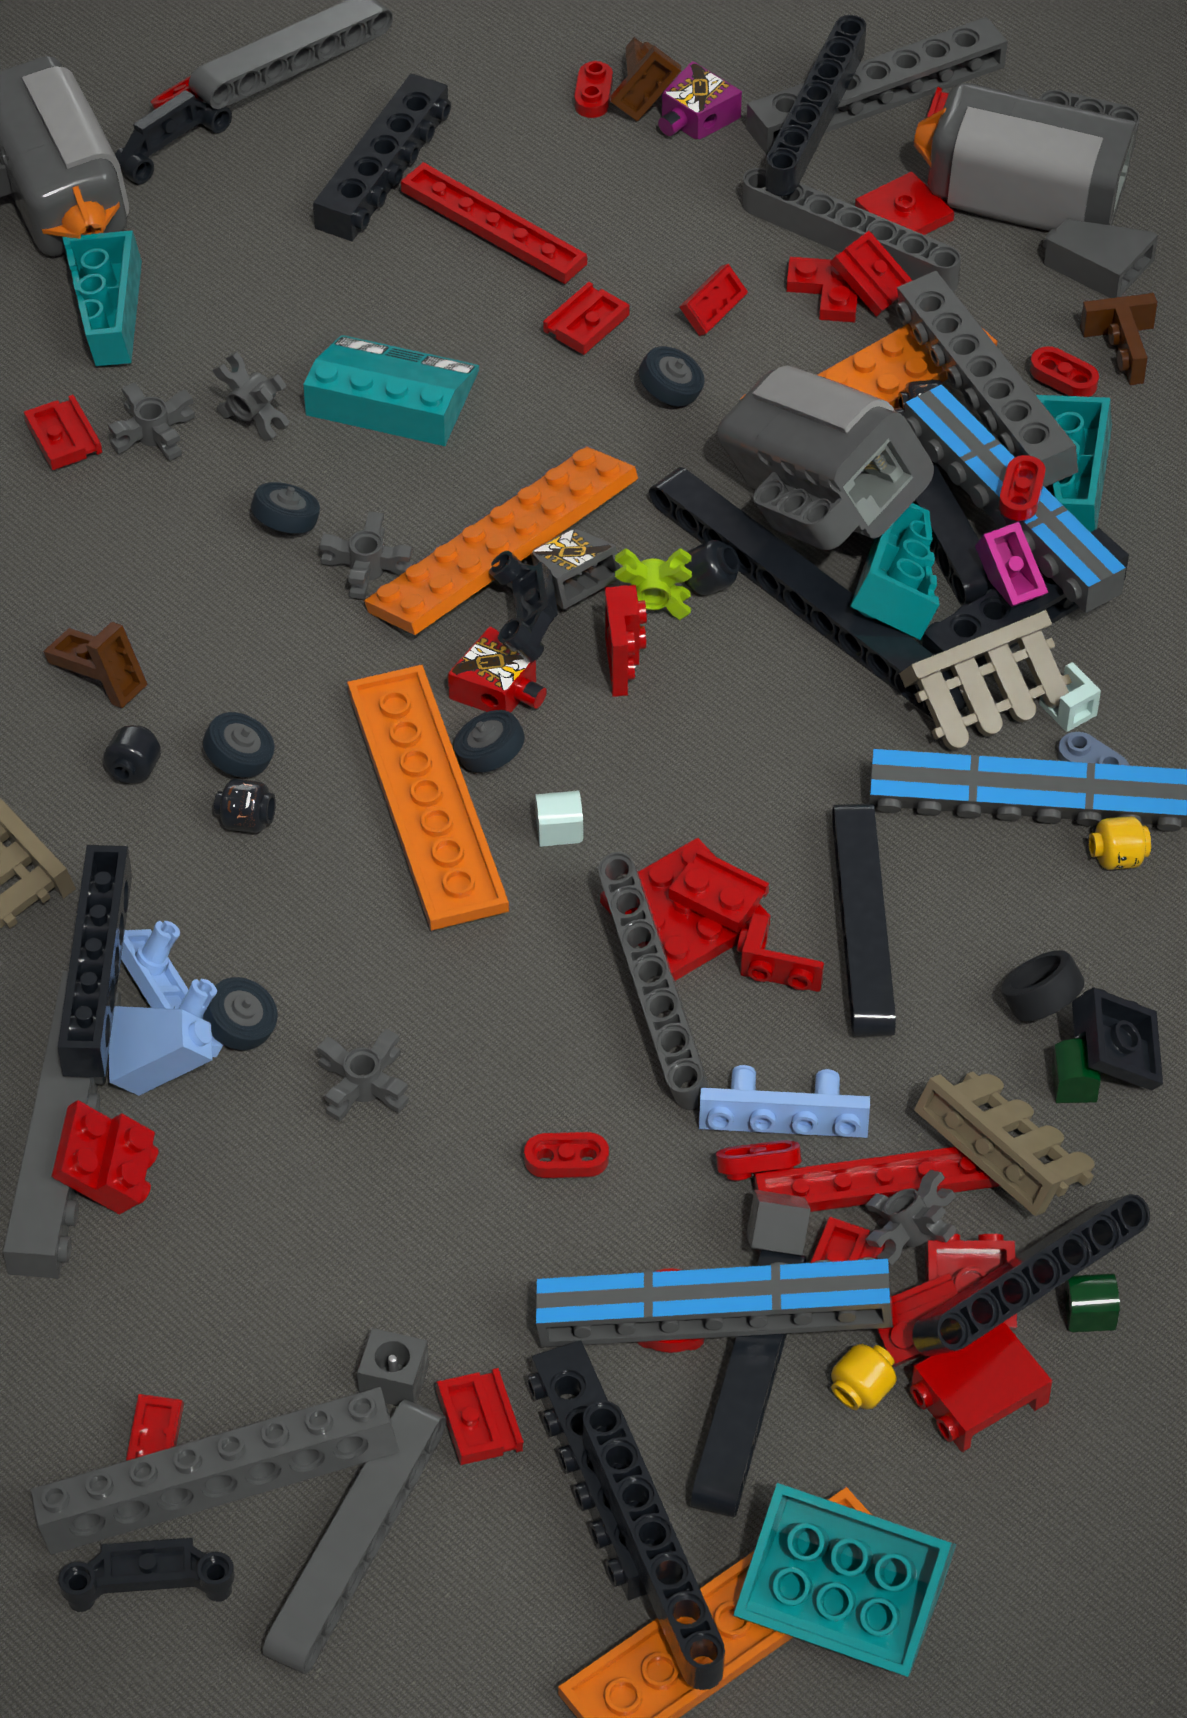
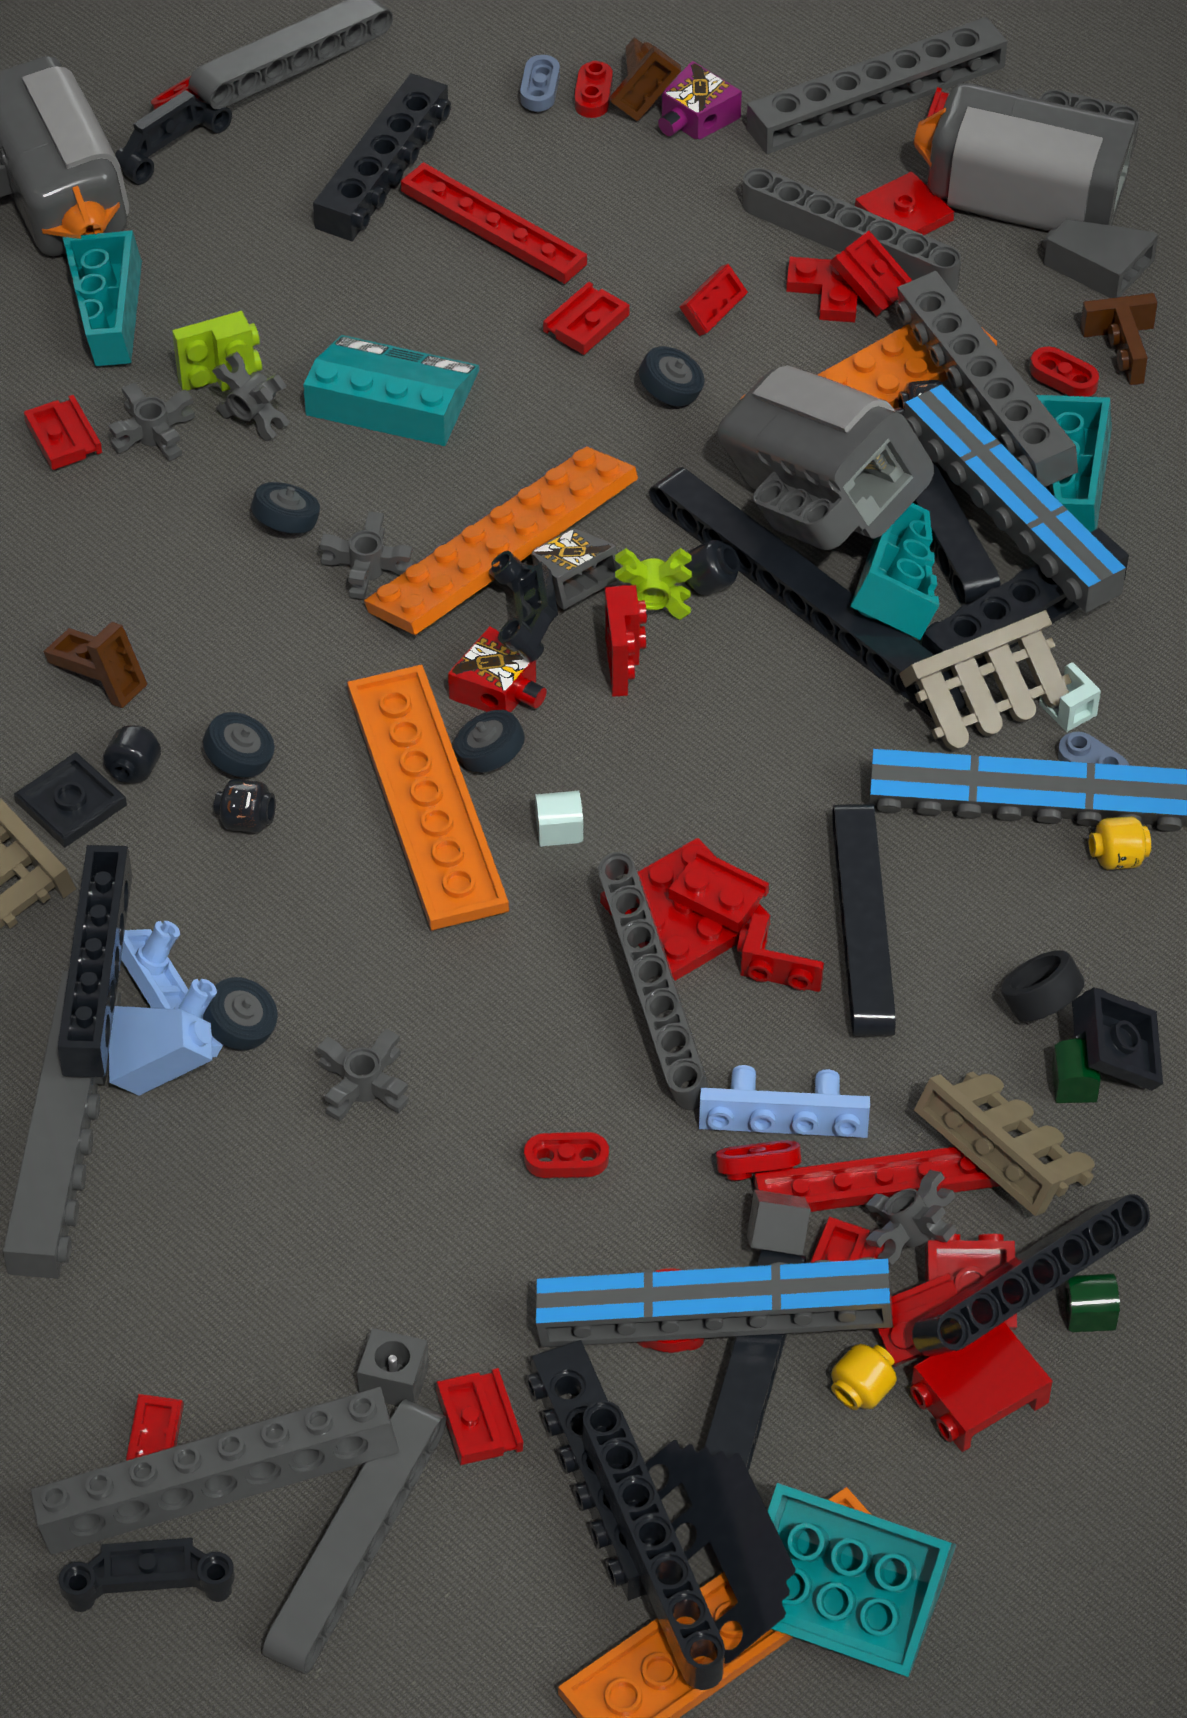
red plate [51,1100,159,1214] -> none
black beam [765,15,867,196] -> none
dark pink slope [975,522,1048,607] -> none
red plate [999,455,1046,521] -> none
none -> black tile [14,752,127,848]
none -> lime plate [172,311,262,392]
none -> sand blue plate [520,55,560,112]
none -> black piece [645,1440,796,1664]

